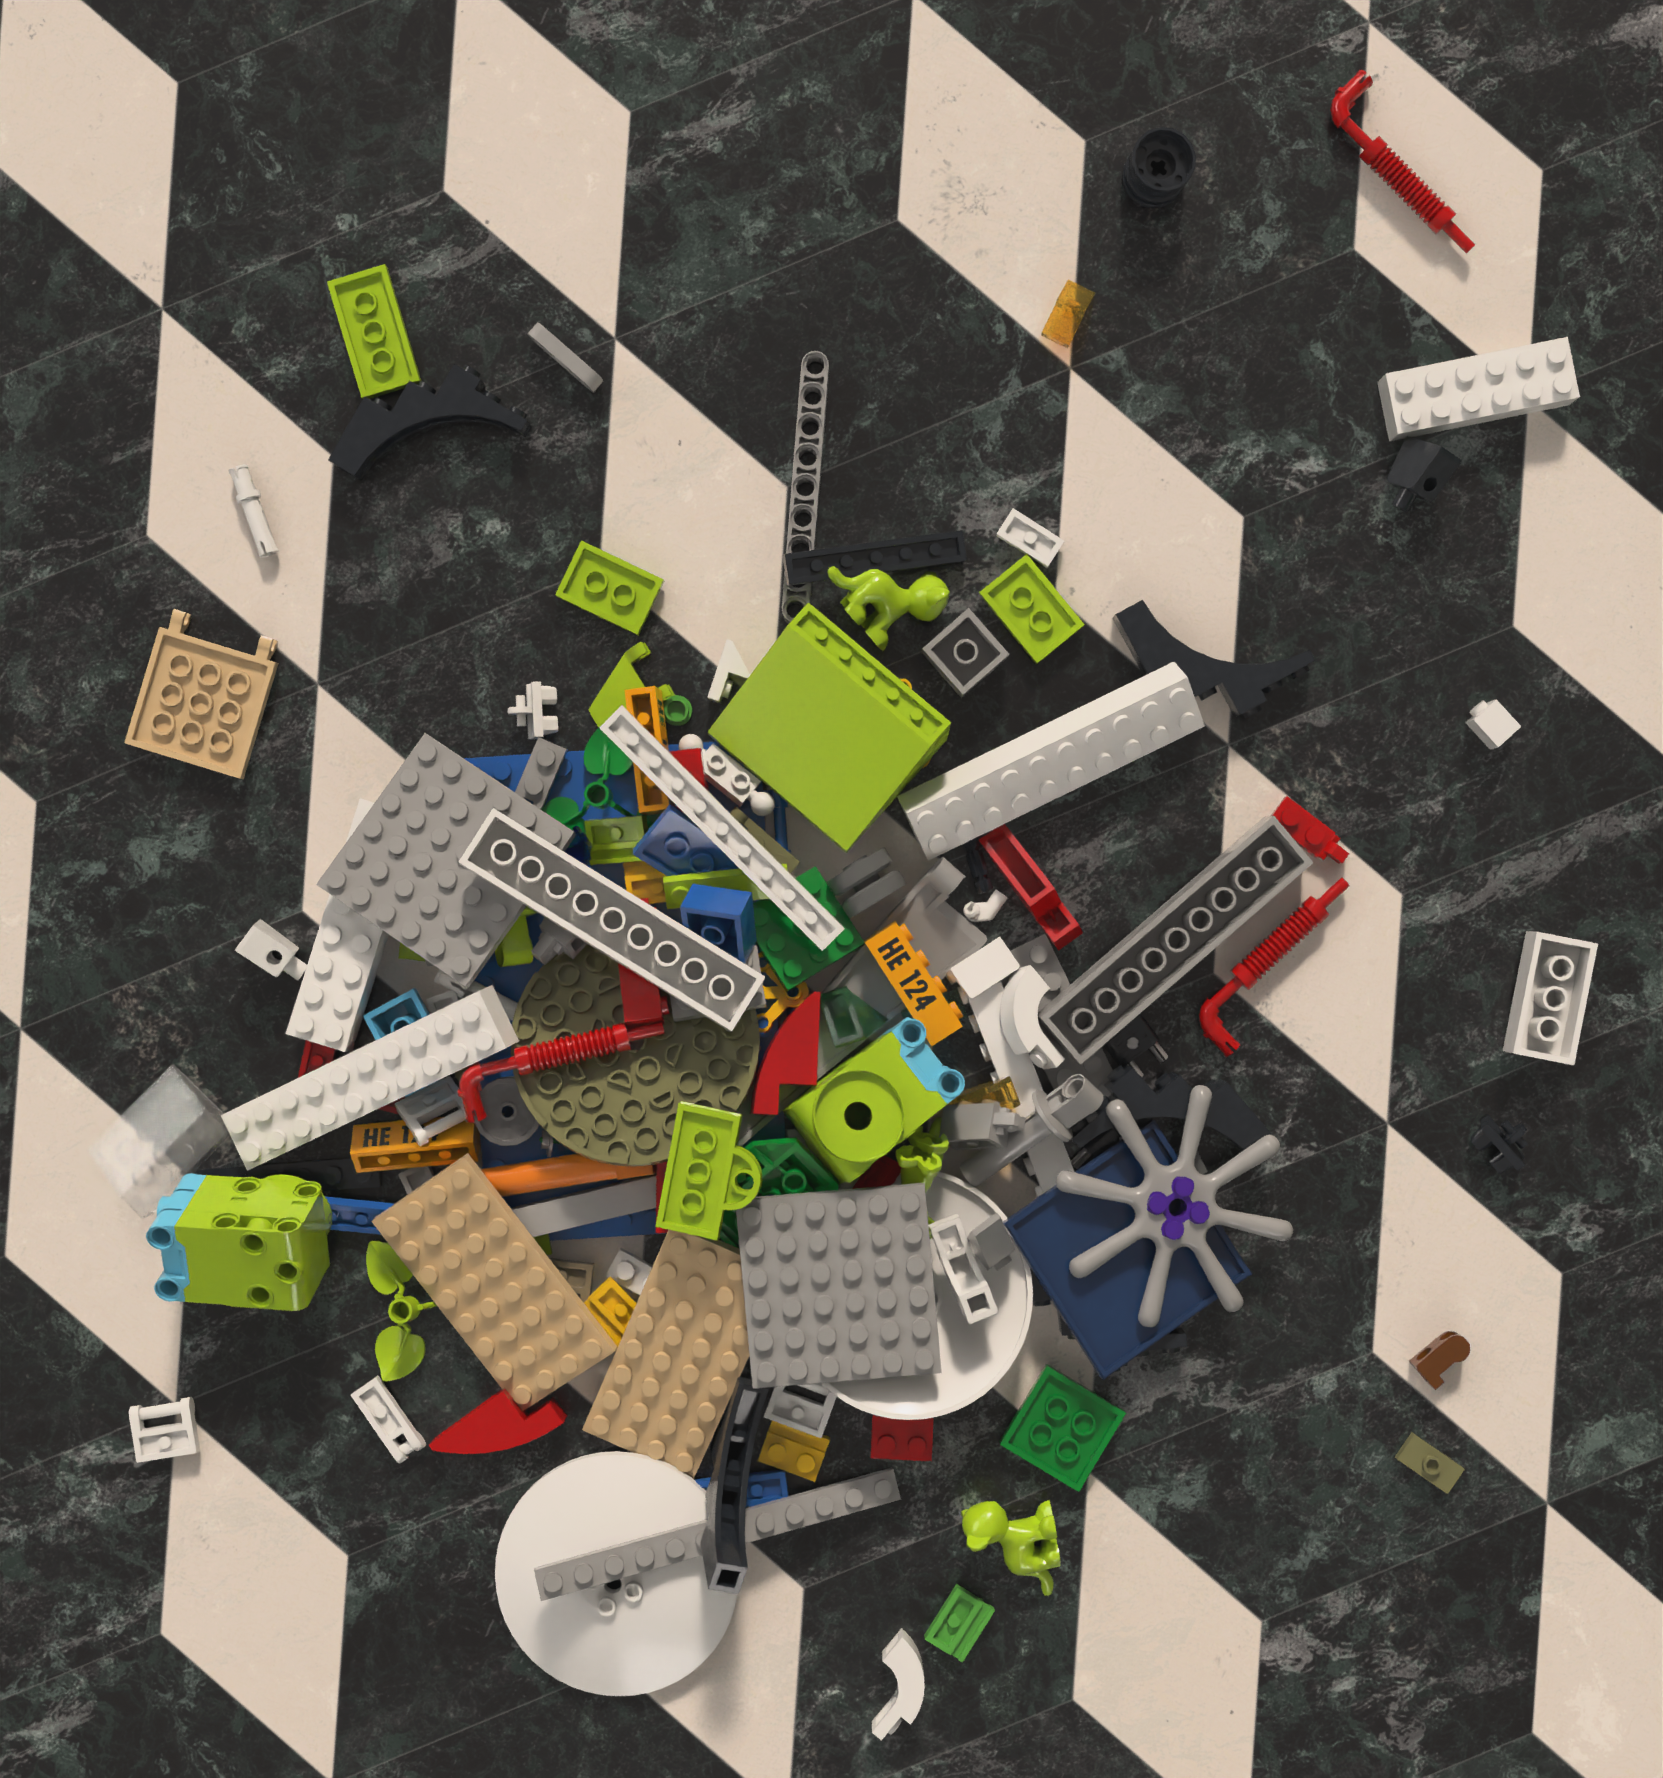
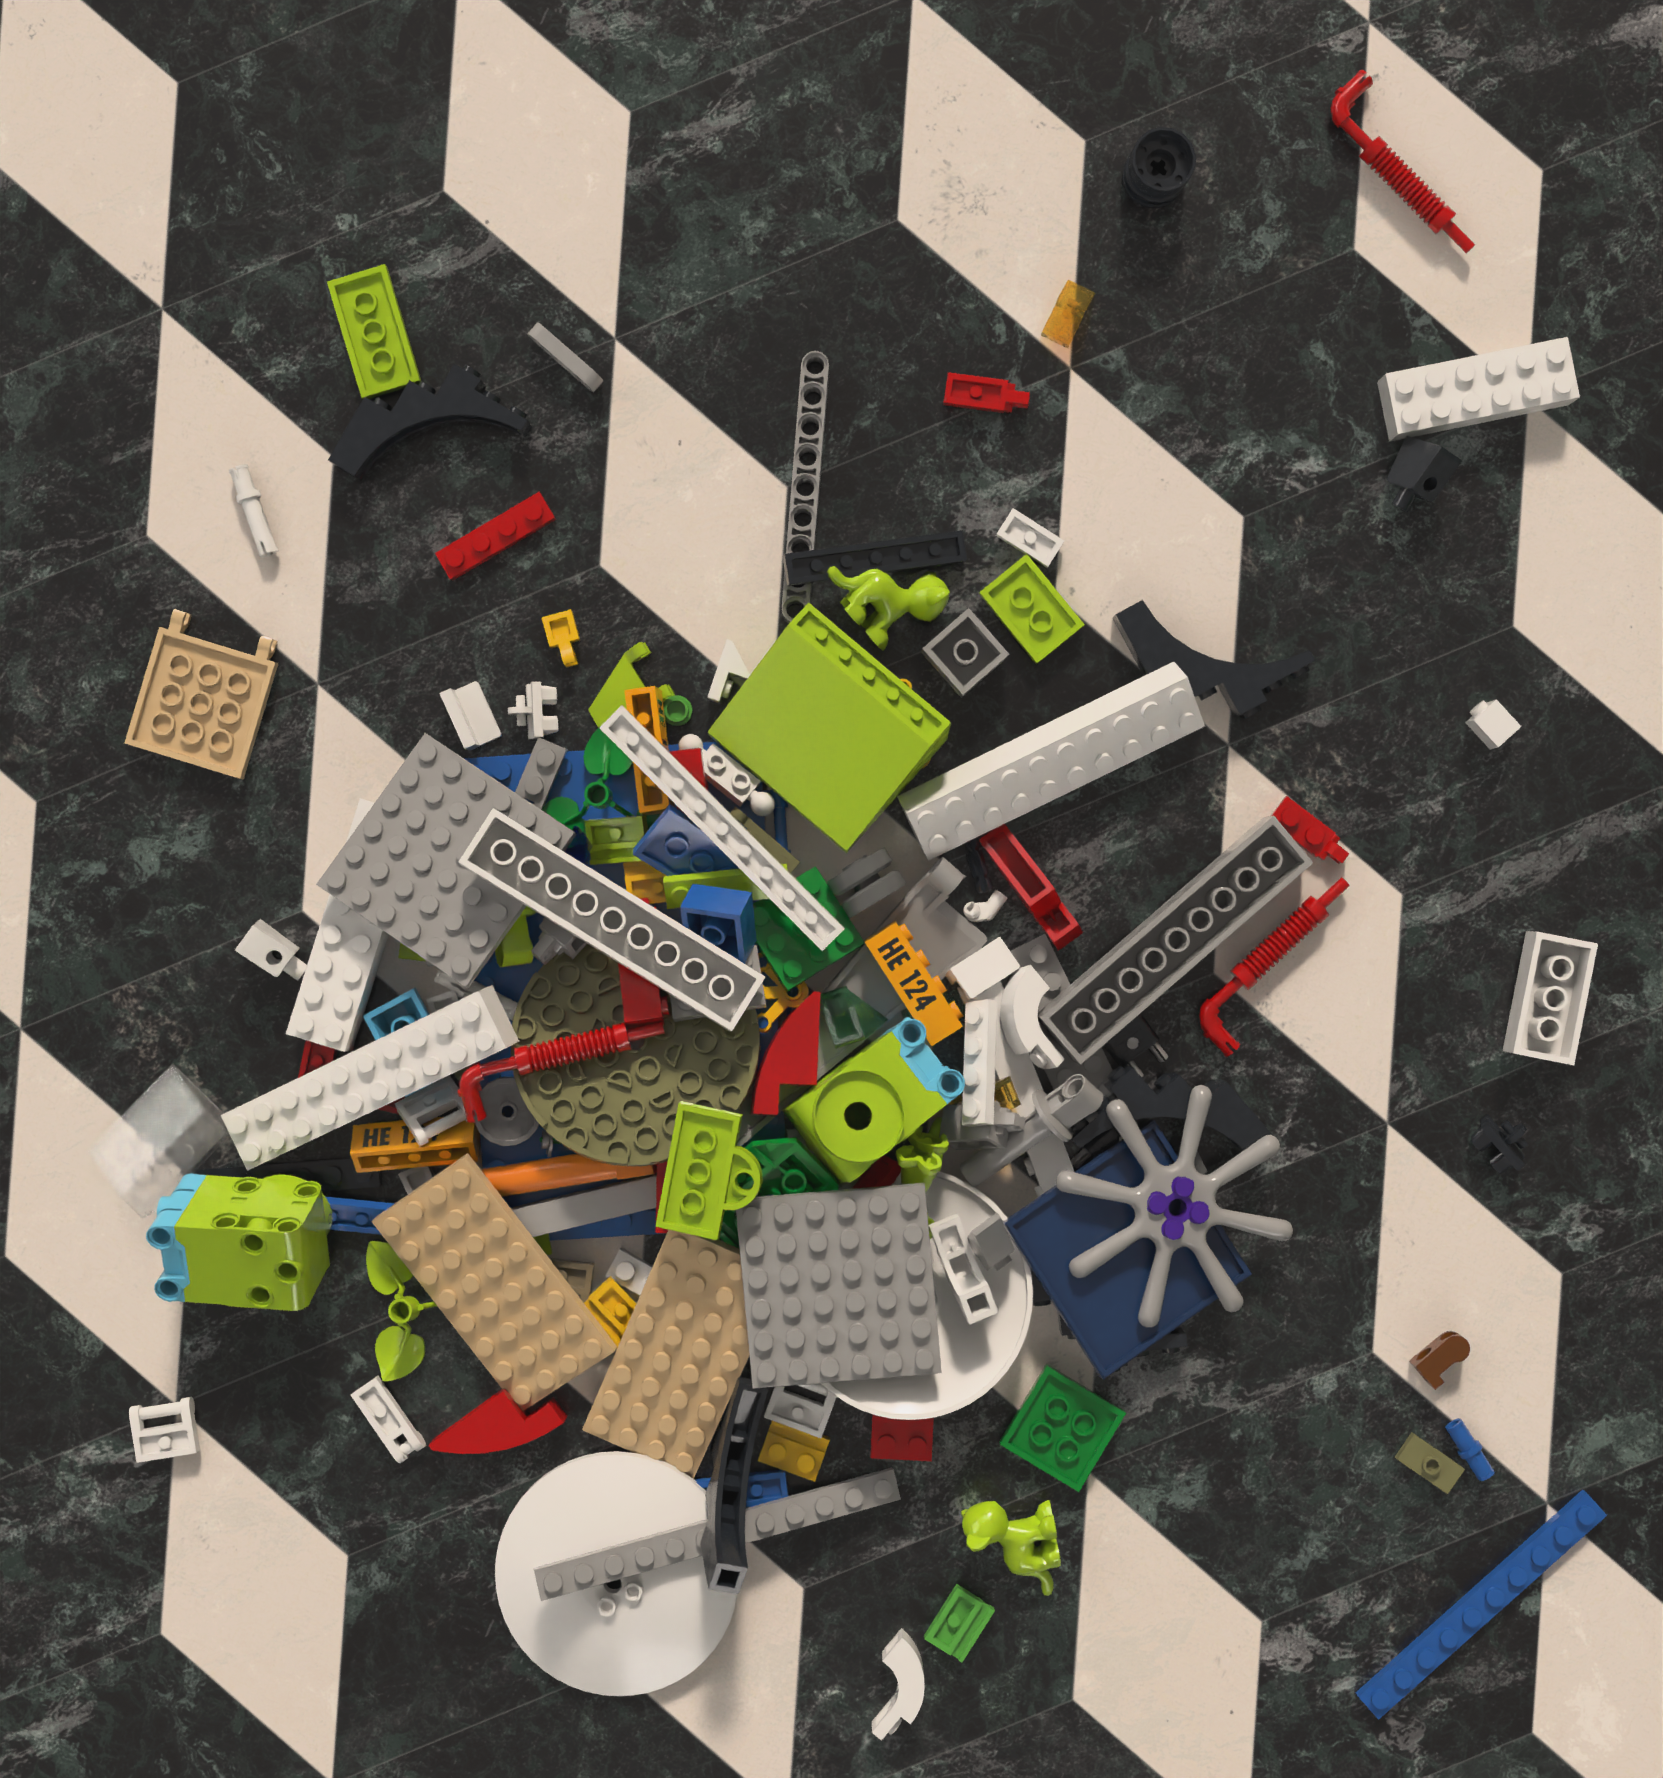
lime plate [555,540,665,636] -> none
none -> red plate [435,492,556,581]
none -> white panel [440,681,502,751]
none -> yellow plate [542,609,580,668]
none -> red hinge [944,372,1030,413]
none -> white plate [962,999,997,1127]
none -> blue plate [1355,1490,1607,1720]
none -> blue pin [1445,1418,1495,1481]

